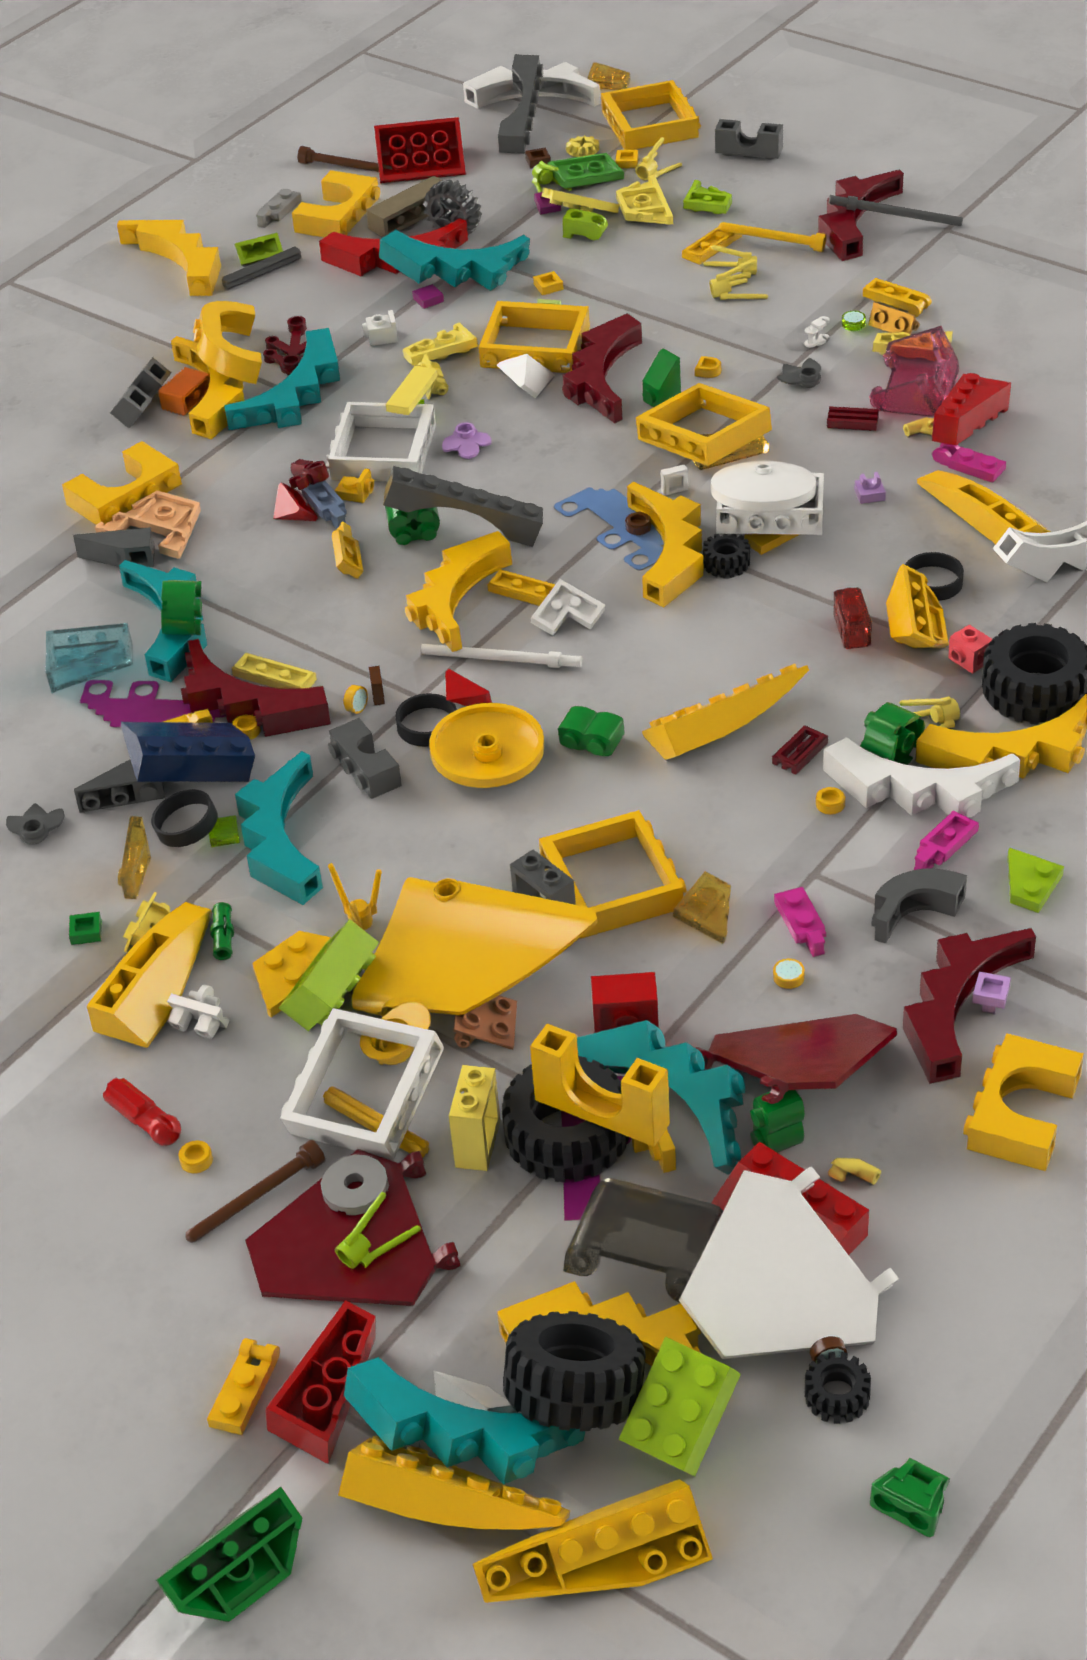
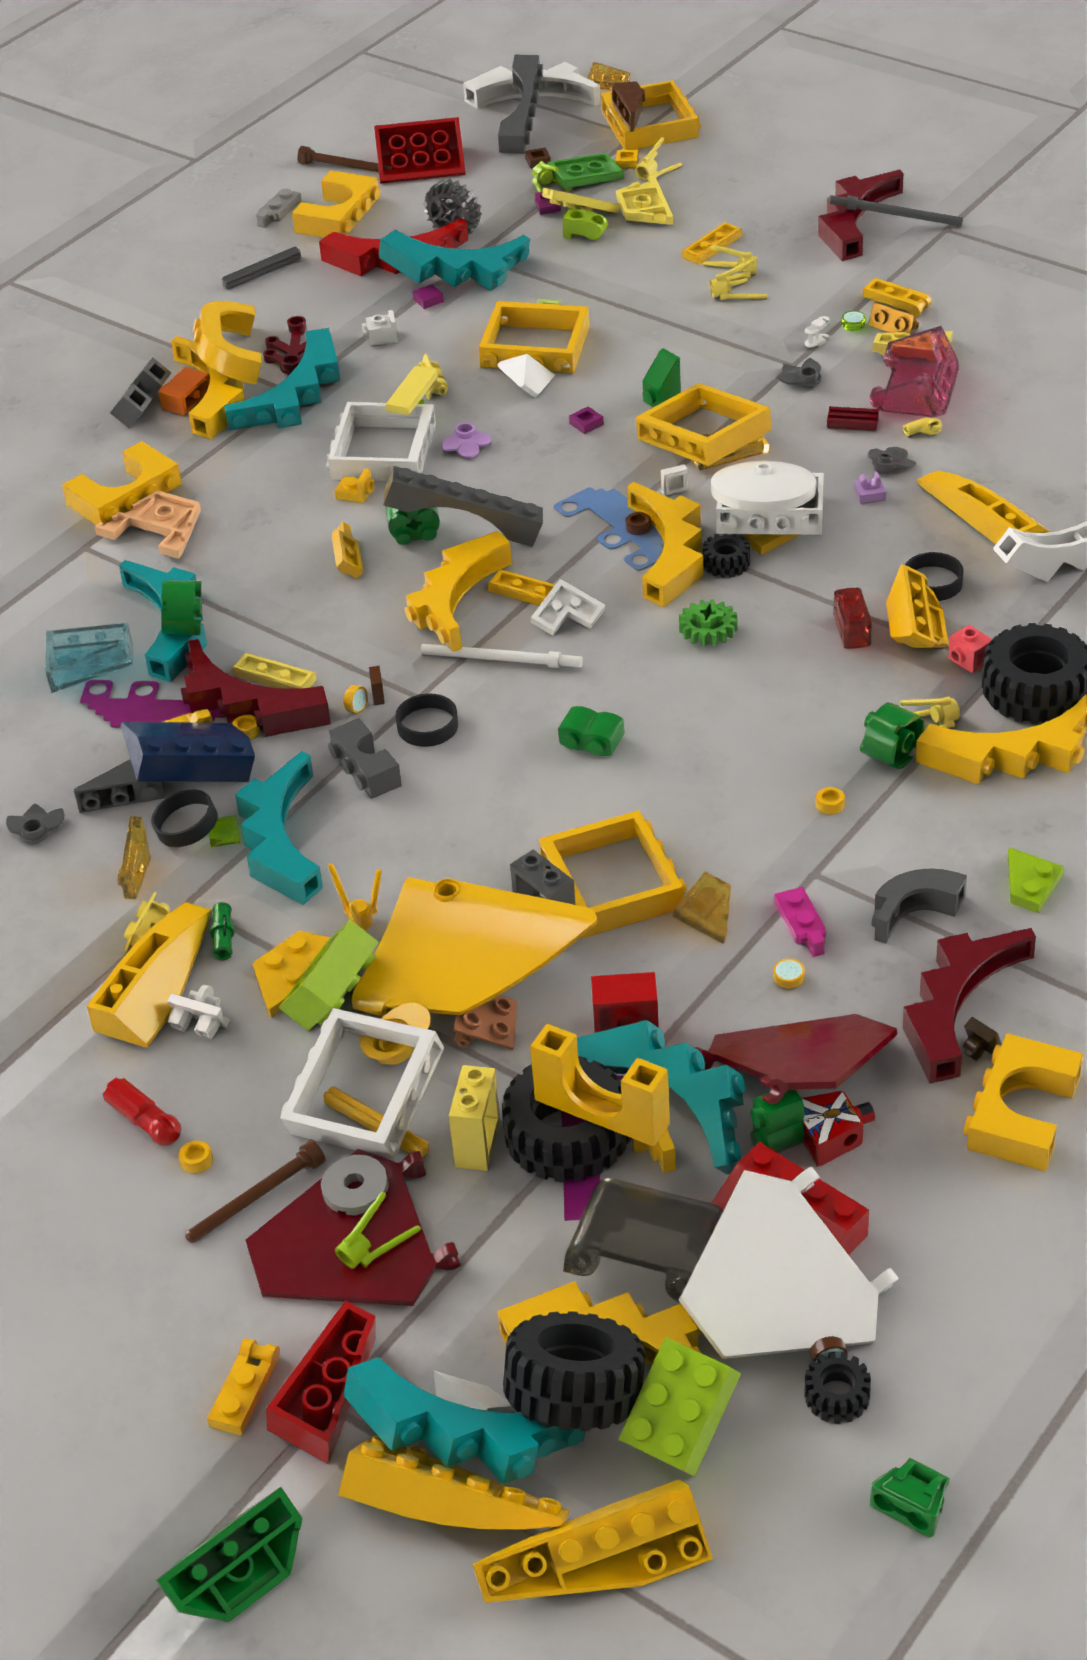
green tile [69,912,102,945] -> none
dark grey slope [73,527,155,567] -> none
yellow arch [117,220,221,296] -> none
lime slope [234,233,283,266] -> none
red slope [273,482,318,521] -> none
dark red bar [288,459,329,490] -> none
sand blue hinge [301,480,347,529] -> none
dark tan brick [366,176,442,237] -> none
light yellow wing [403,322,478,366] -> none
yellow dish [429,703,544,788] -> none
red slope [445,669,492,706] -> none
yellow tile [533,271,563,295] -> none
dark red arch [562,313,642,423] -> none
light yellow gear [566,135,600,157] -> none
yellow wedge [642,663,809,760] -> none
lime wing [683,180,732,214] -> none
yellow tile [695,356,722,378] -> none
dark grey arch [715,119,783,159] -> none
yellow piece [719,222,827,252] -> none
dark red tile [772,725,828,775] -> none
white arch [823,737,1020,818] -> none
light yellow arm [828,1158,881,1185] -> none
dark pink hinge [914,811,979,870] -> none
dark pink hinge [931,443,1006,483] -> none
red wedge [932,373,1011,446] -> none
lavender tile [972,972,1011,1014] -> none
none -> magenta tile [569,406,604,434]
none -> reddish brown slope [611,81,645,132]
none -> bright green gear [679,599,738,646]
none -> torso [802,1091,875,1167]
none -> dark grey plate [868,447,916,474]
none -> dark brown tile [963,1017,1002,1061]

